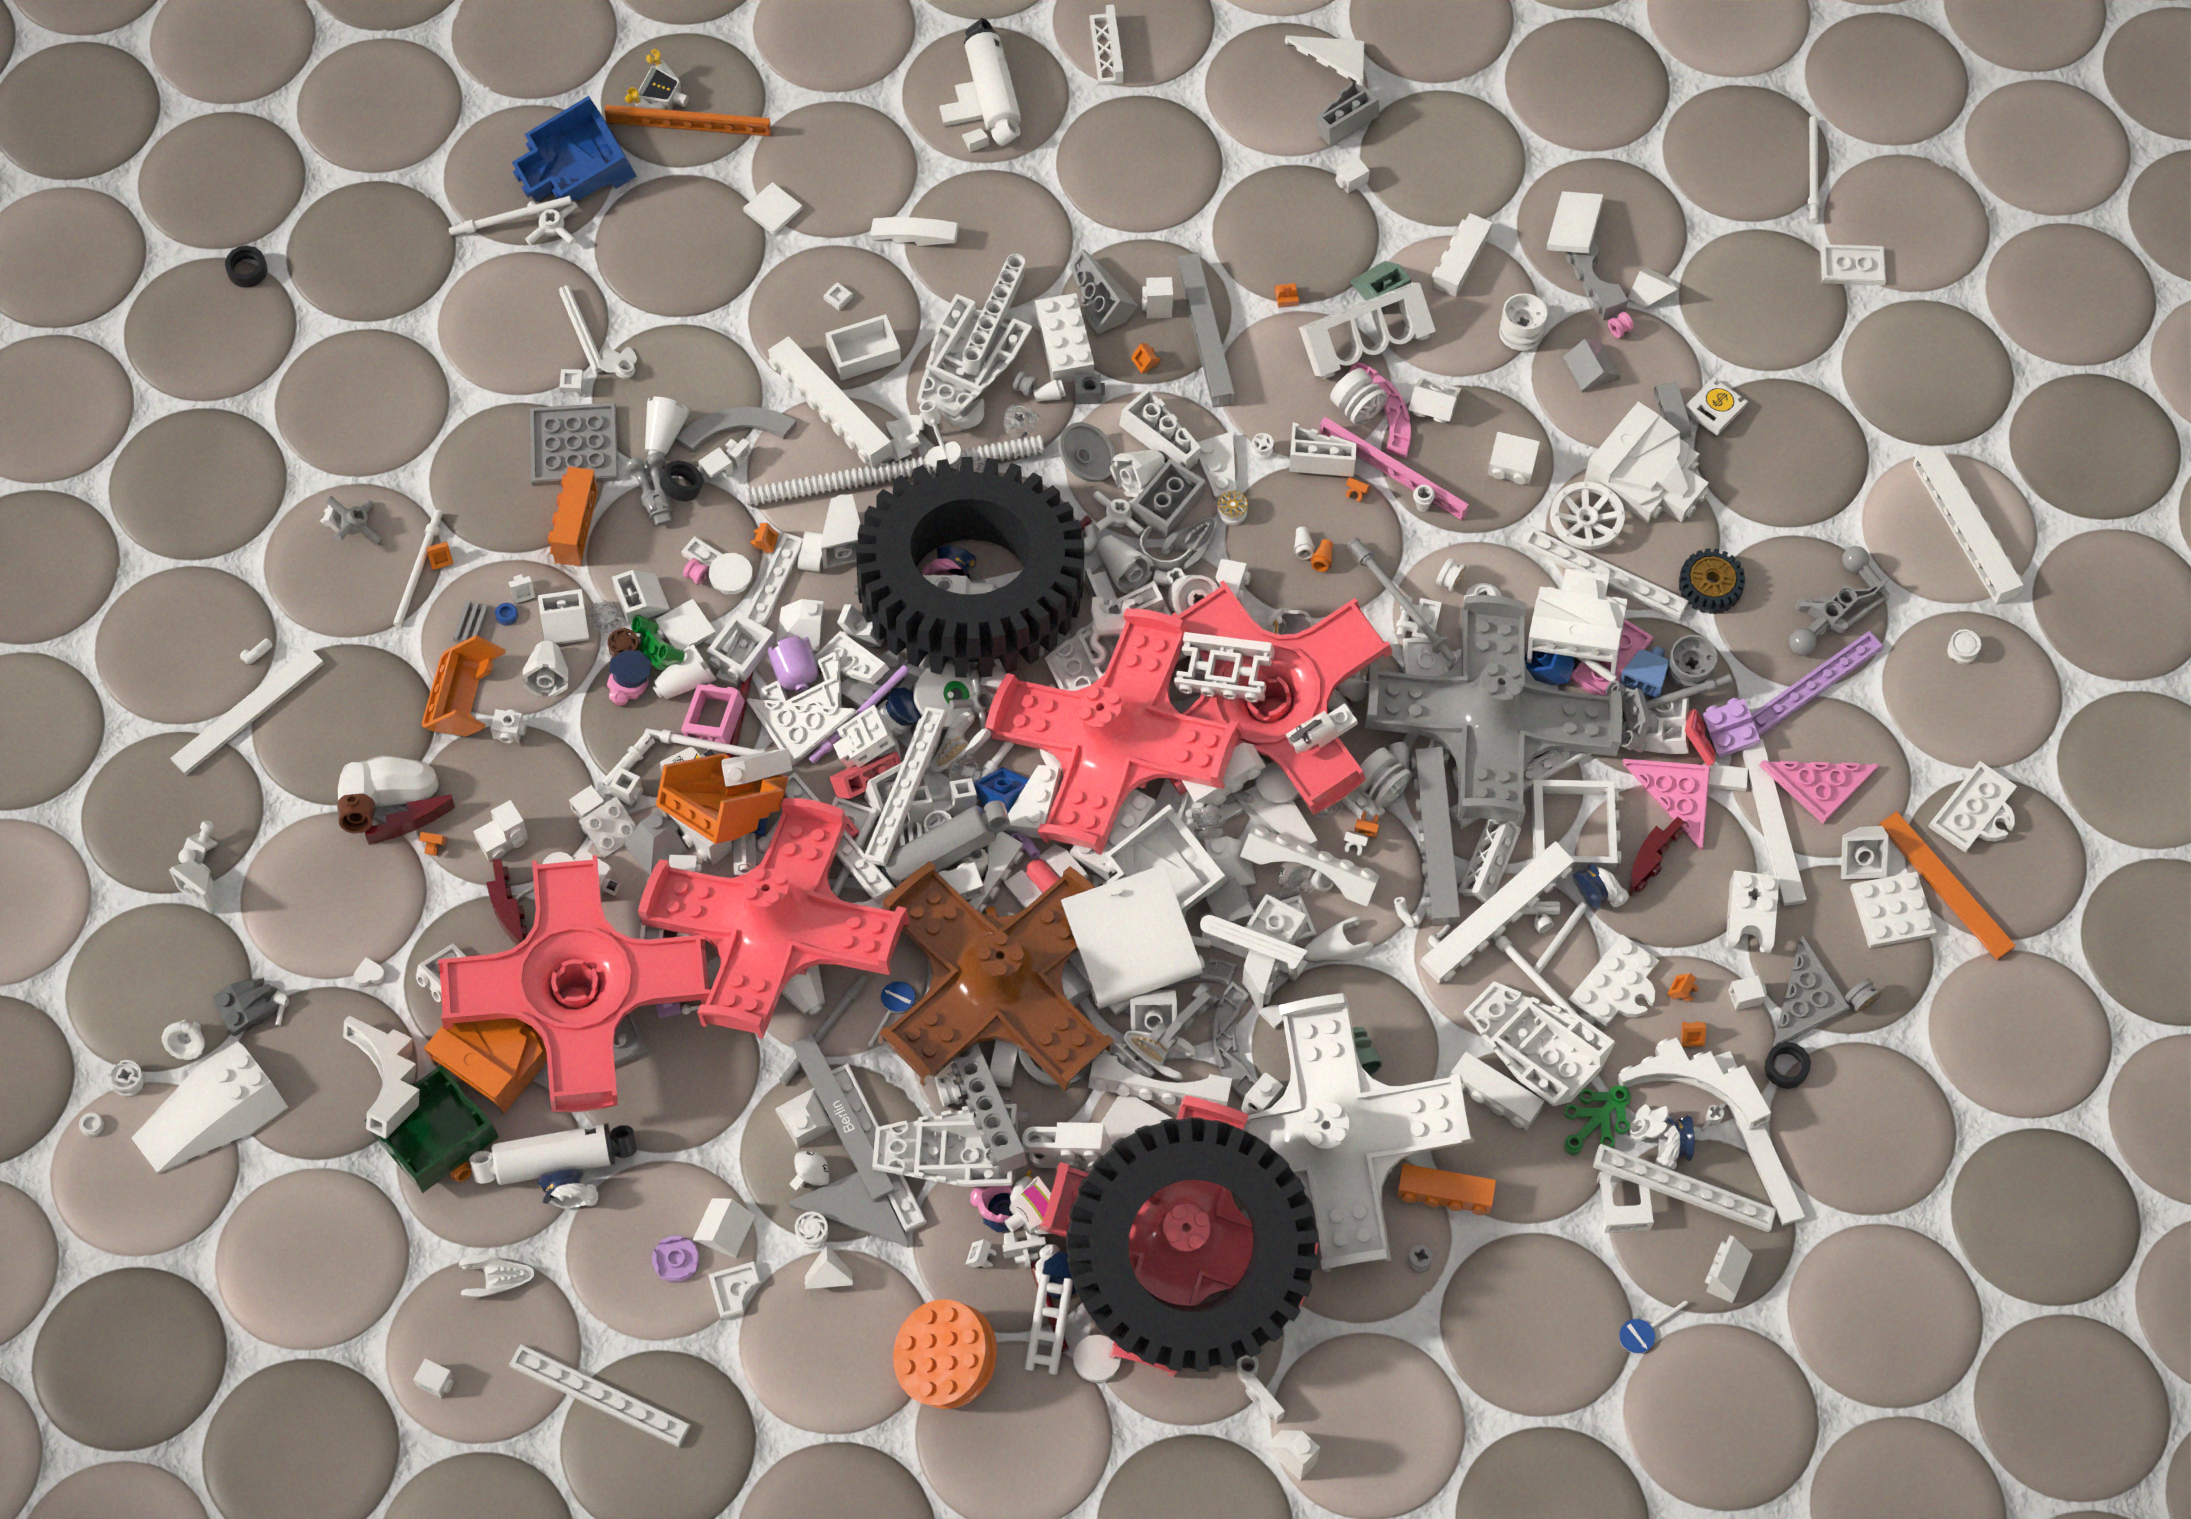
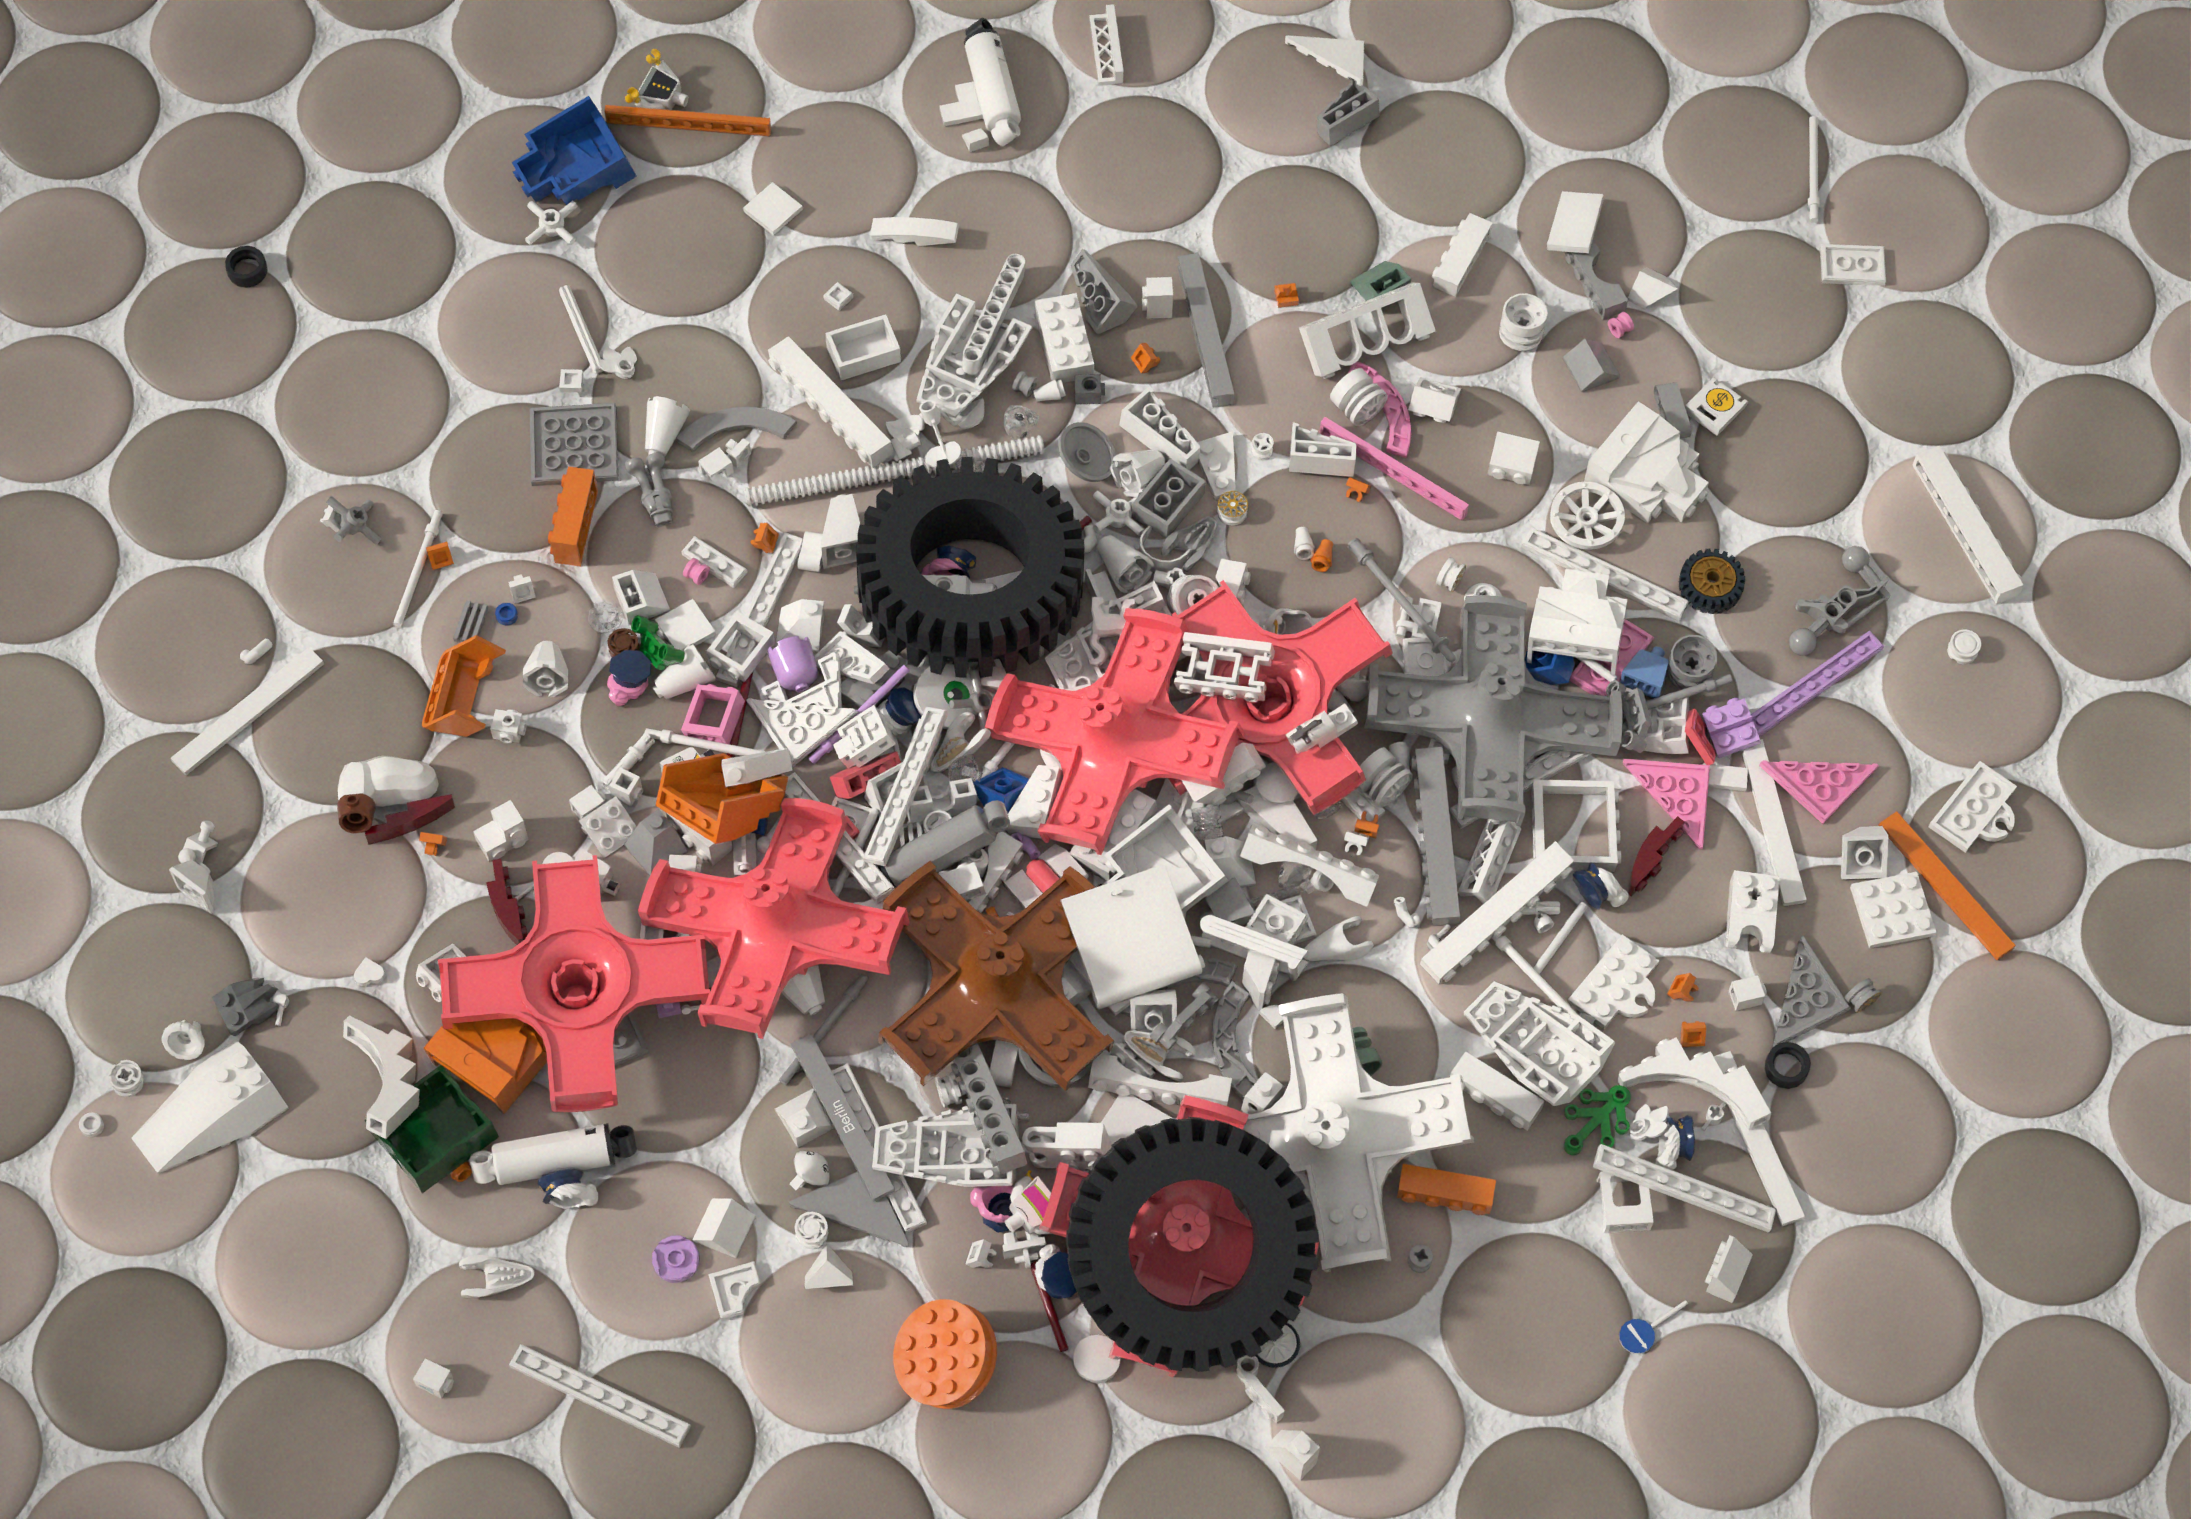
white bar [449,196,572,236] -> none
white slope [538,589,589,645] -> none
black tyre [660,461,704,502] -> none
white tile [709,553,753,595] -> none
blue piece [868,981,915,1047] -> none
white bar [1024,1274,1073,1375] -> none
white brick [1336,156,1370,193] -> none
white cone [1413,485,1435,512] -> none
none -> white wheel [1256,1322,1300,1368]

